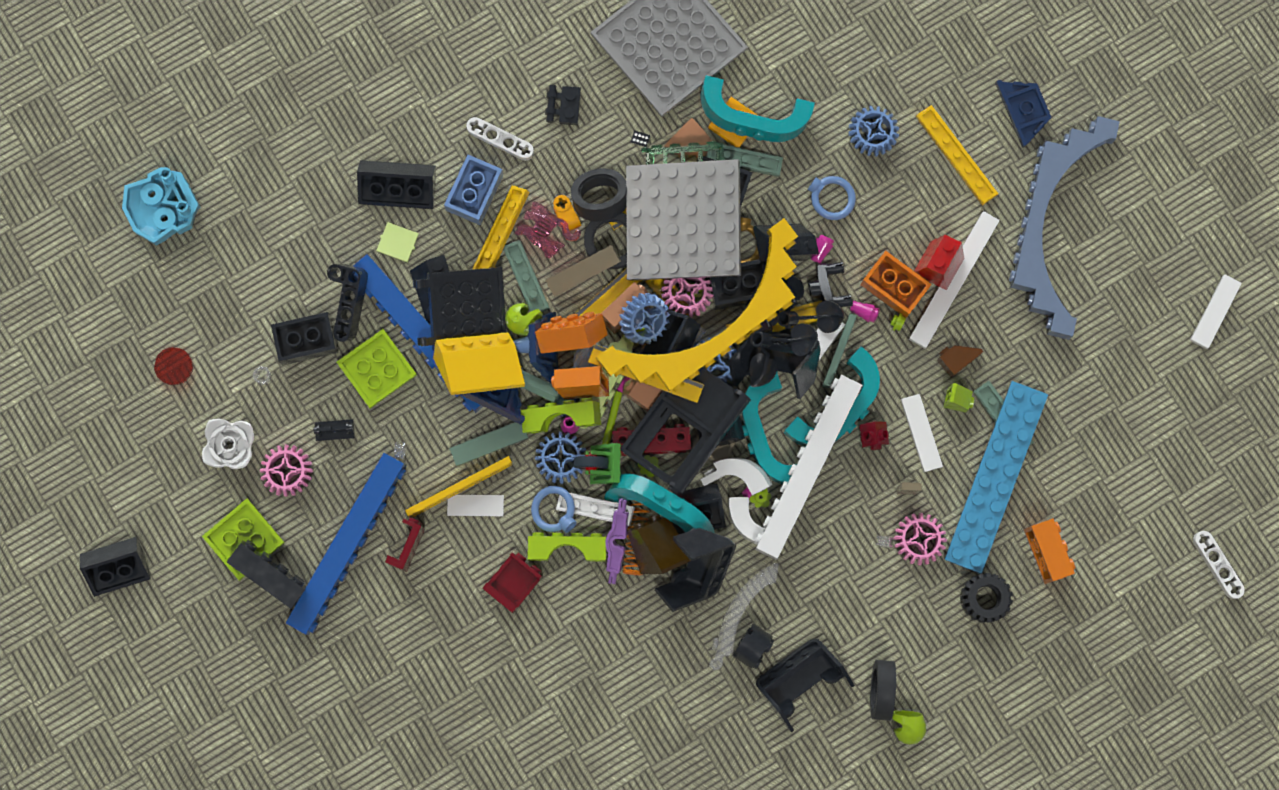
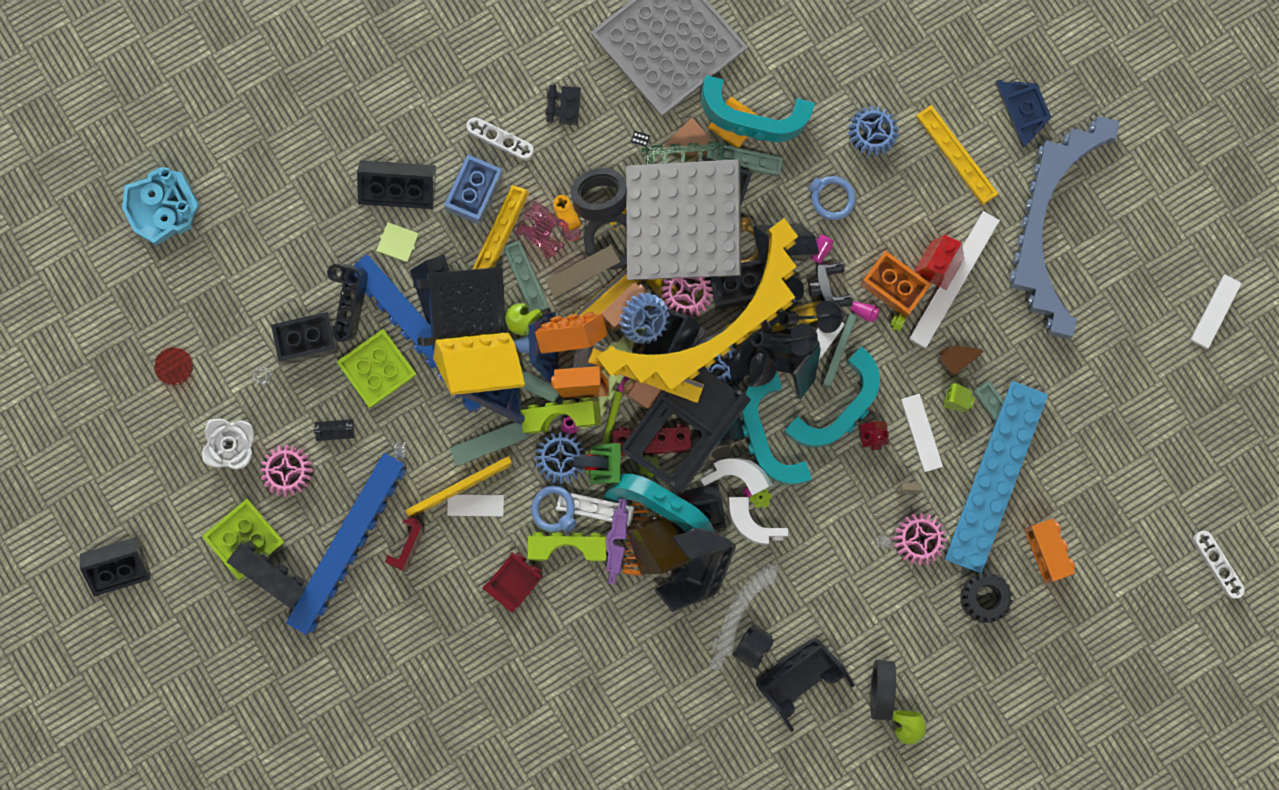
white brick [754,375,862,560] -> none

